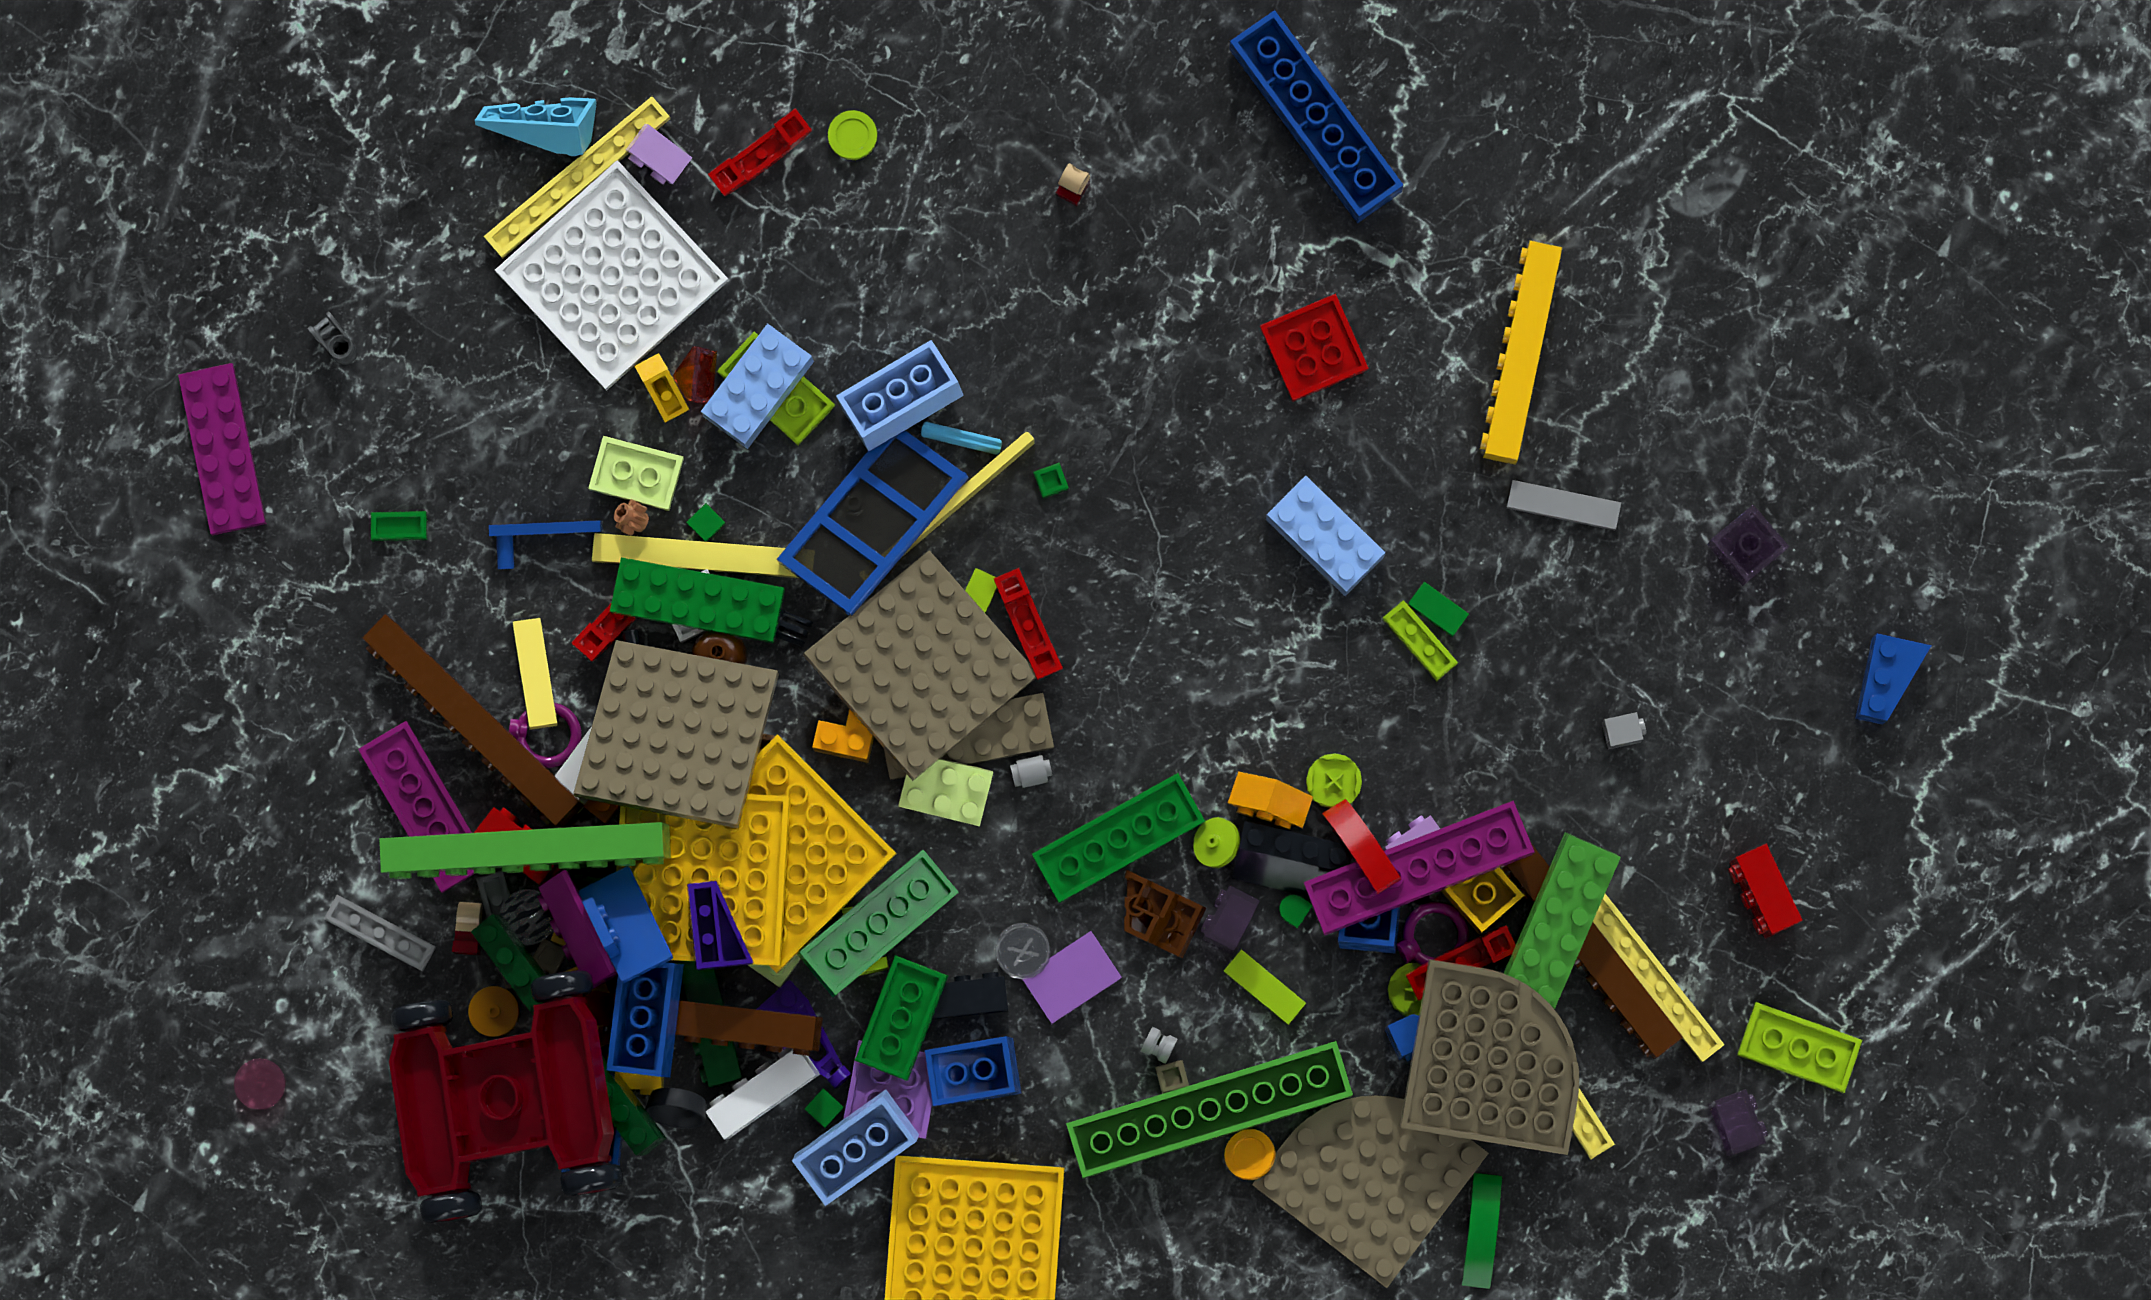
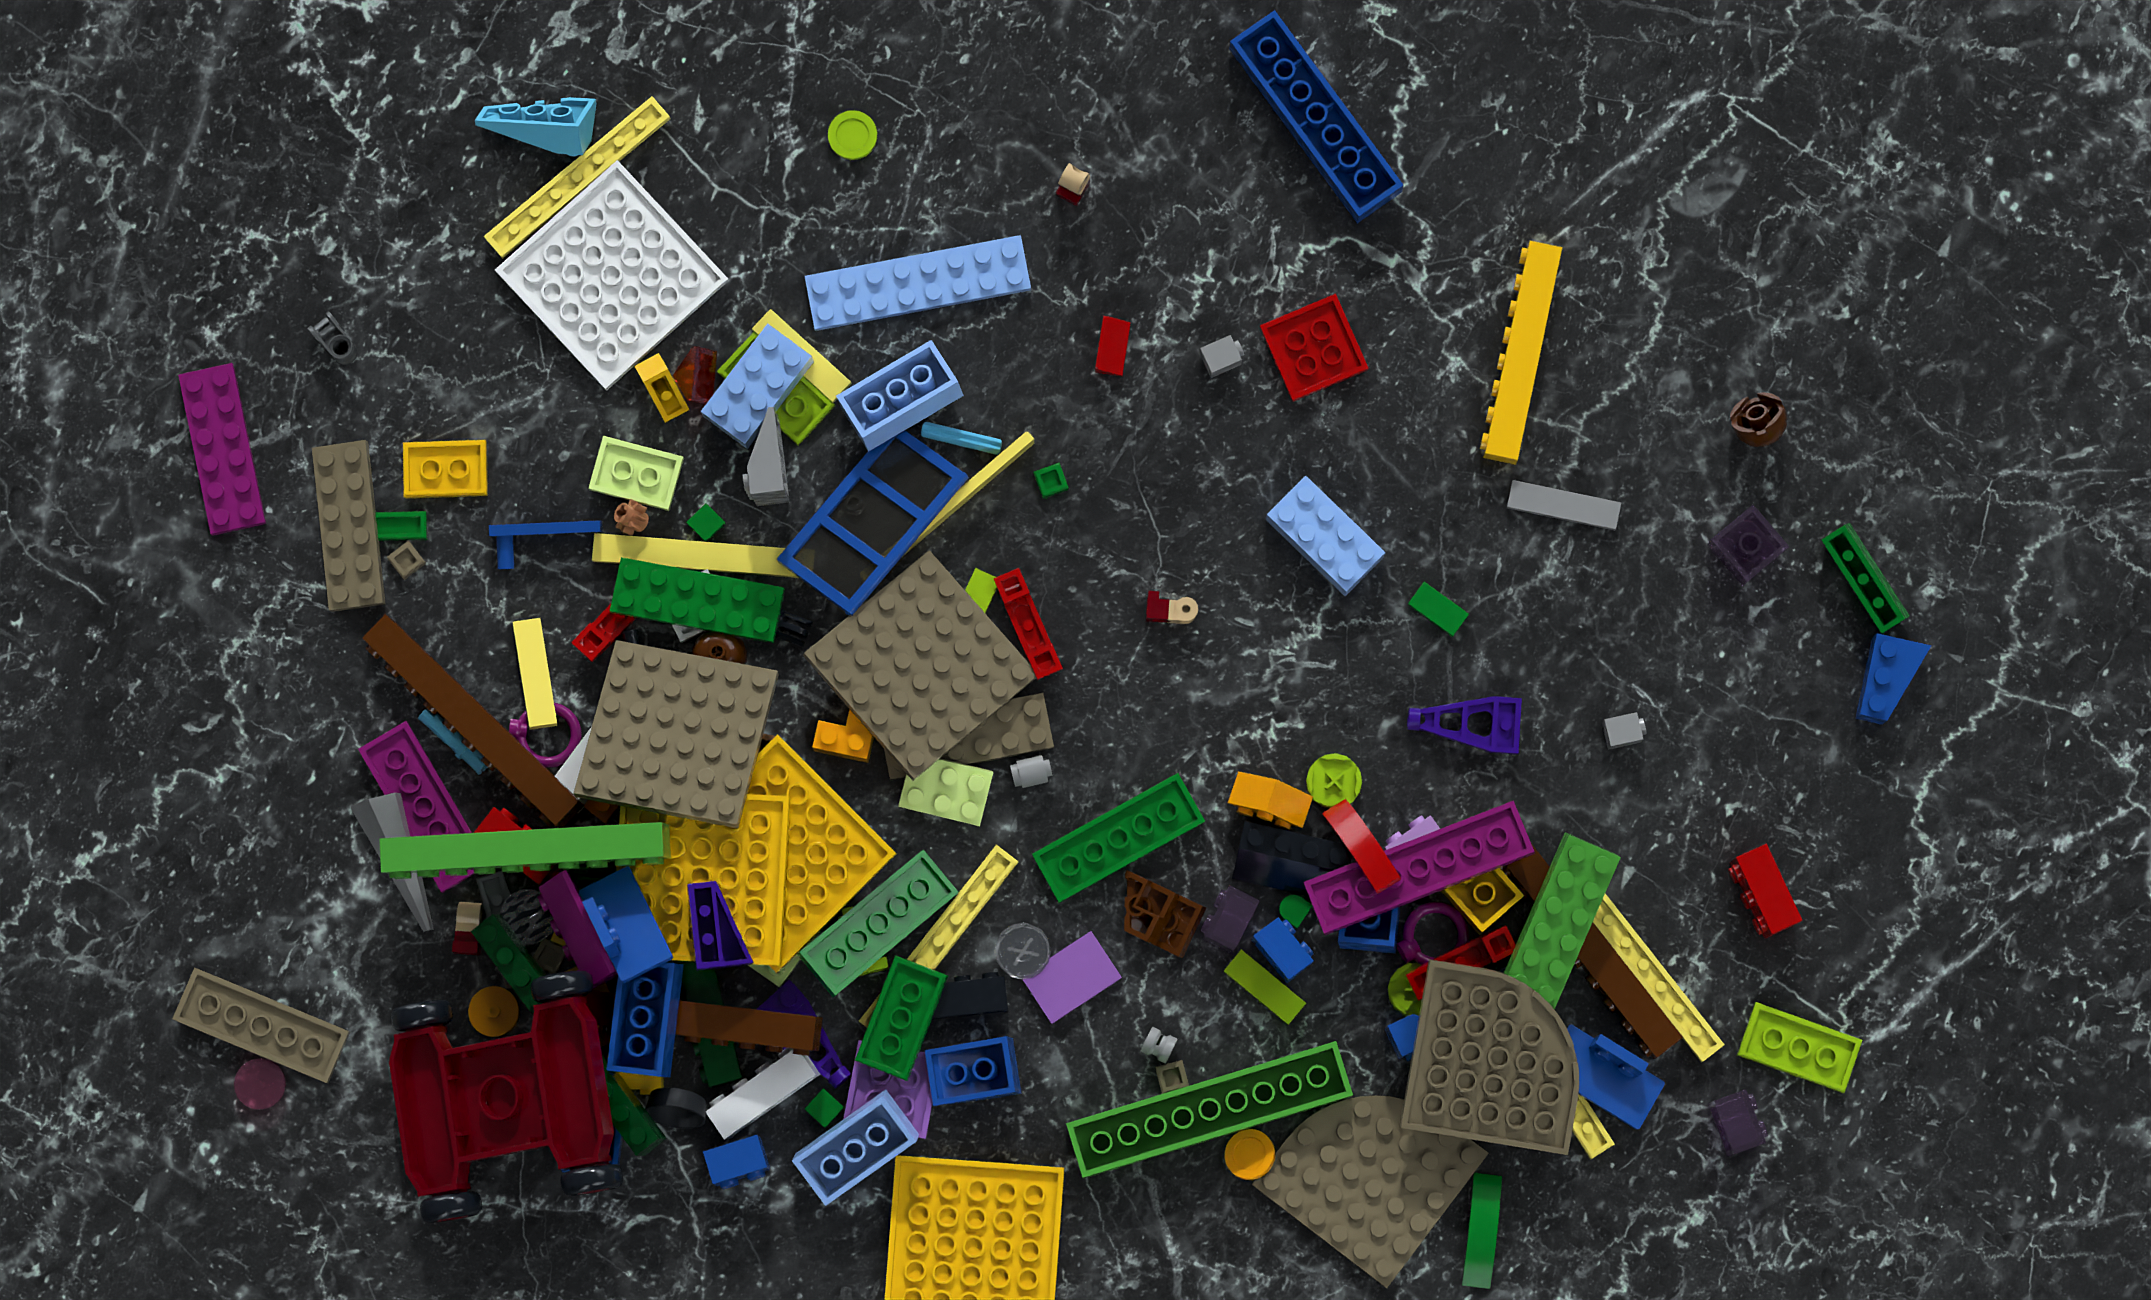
light grey tile [324,895,436,972] -> none
lavender brick [626,124,692,185] -> none
red slope [708,108,812,196] -> none
lime piece [1193,817,1240,868] -> none
lime tile [1382,600,1458,682] -> none
none -> dark tan plate [172,967,350,1084]
none -> dark tan plate [312,440,386,612]
none -> light grey wedge [350,793,434,932]
none -> dark tan tile [387,540,426,580]
none -> yellow tile [403,440,488,499]
none -> medium azure pin [418,709,488,775]
none -> blue brick [703,1135,770,1190]
none -> light grey slope [743,407,790,506]
none -> light yellow tile [752,309,852,403]
none -> light blue plate [805,235,1031,331]
none -> light yellow tile [859,845,1019,1028]
none -> red slope [1095,316,1131,377]
none -> leg [1146,590,1198,624]
none -> light grey brick [1200,335,1244,378]
none -> blue slope [1251,917,1314,984]
none -> dark purple plate [1407,696,1522,755]
none -> blue bracket [1567,1025,1665,1130]
none -> reddish brown cylinder [1730,392,1787,447]
none -> green brick [1822,523,1910,633]

